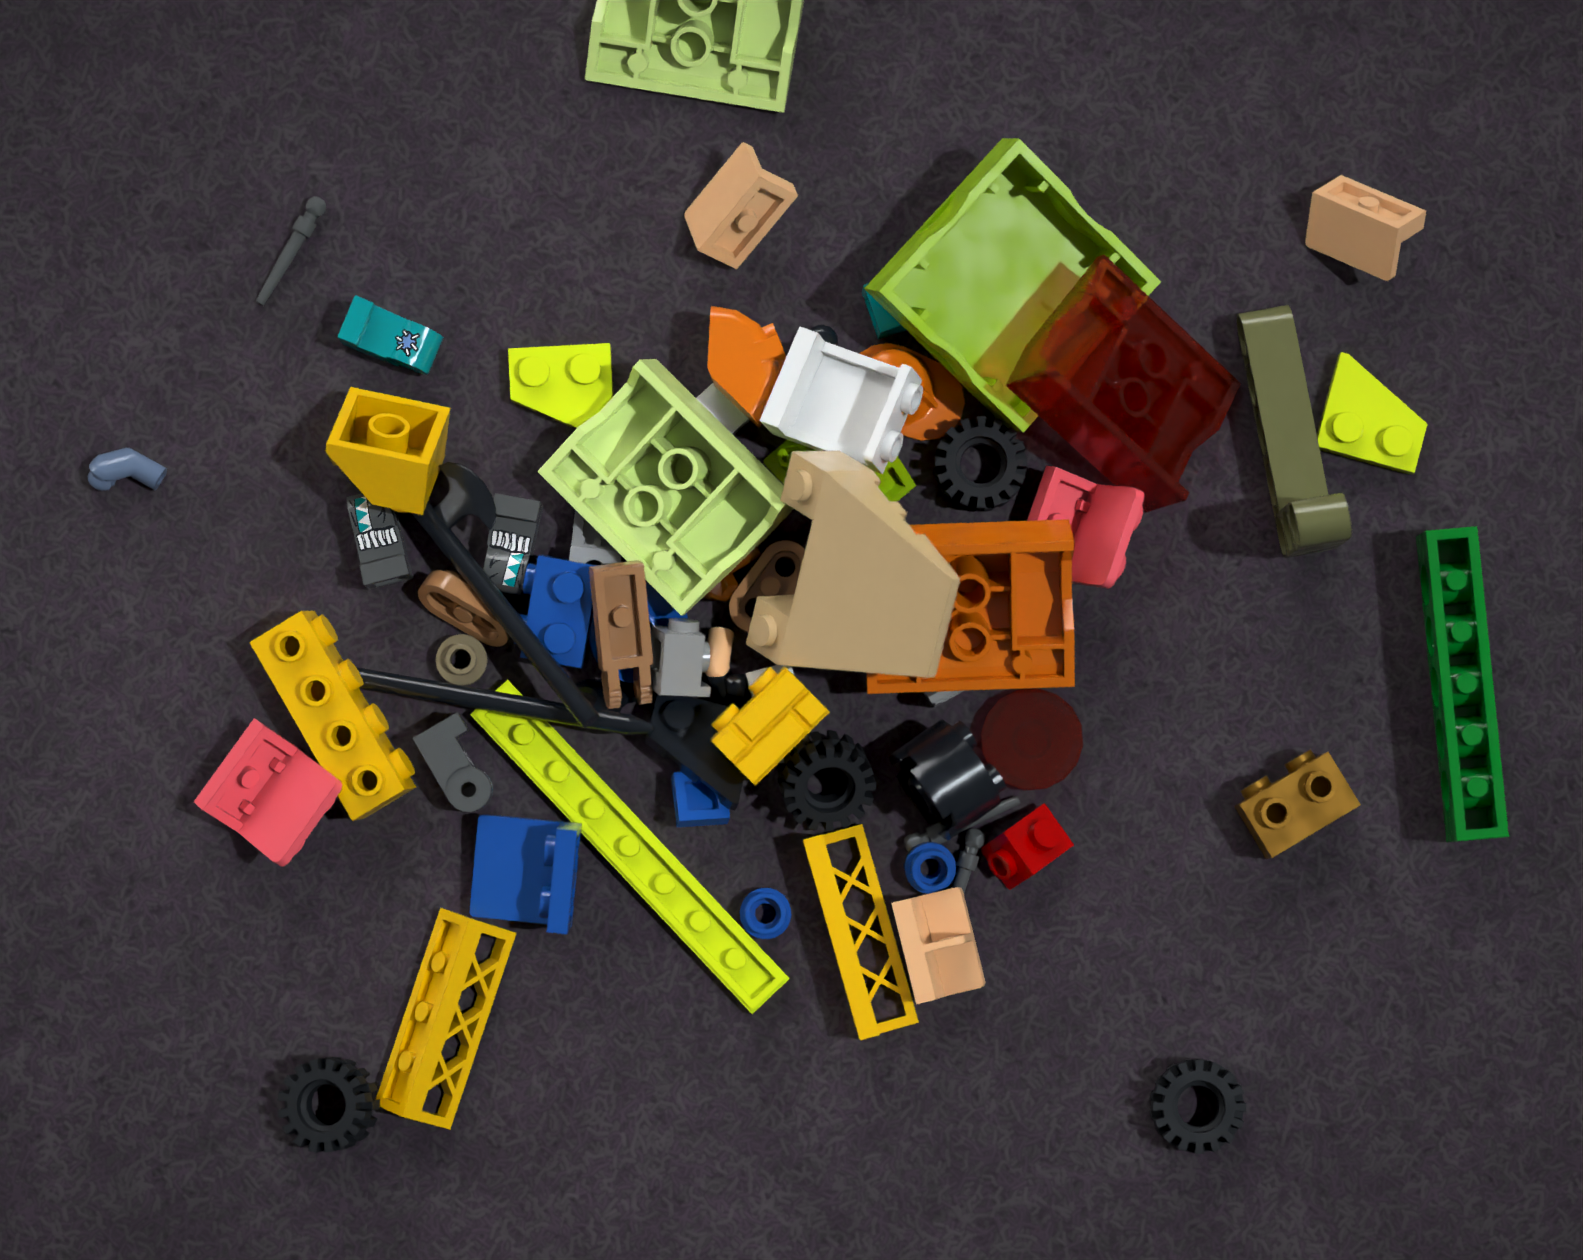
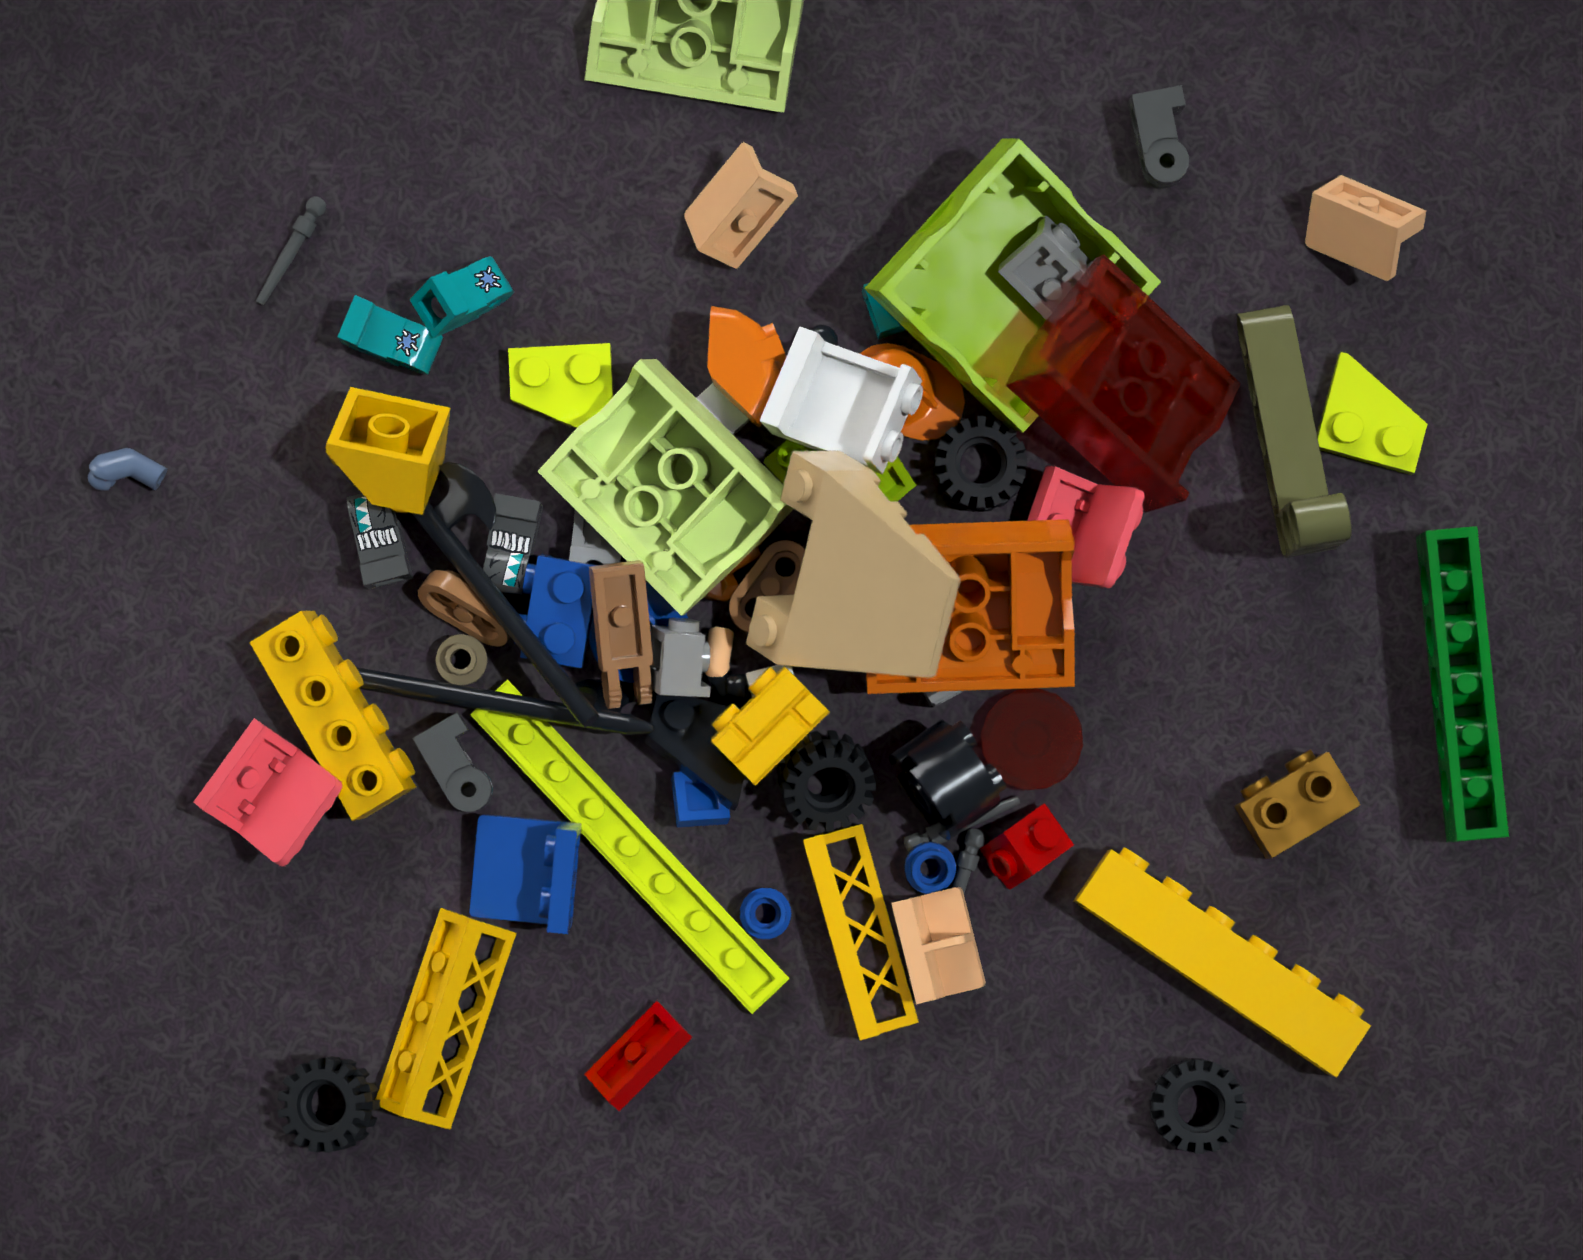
none -> teal leg [410,257,514,339]
none -> red plate [584,1001,693,1112]
none -> light grey bracket [998,216,1115,343]
none -> yellow brick [1074,847,1371,1078]
none -> dark grey leg [1128,85,1189,189]

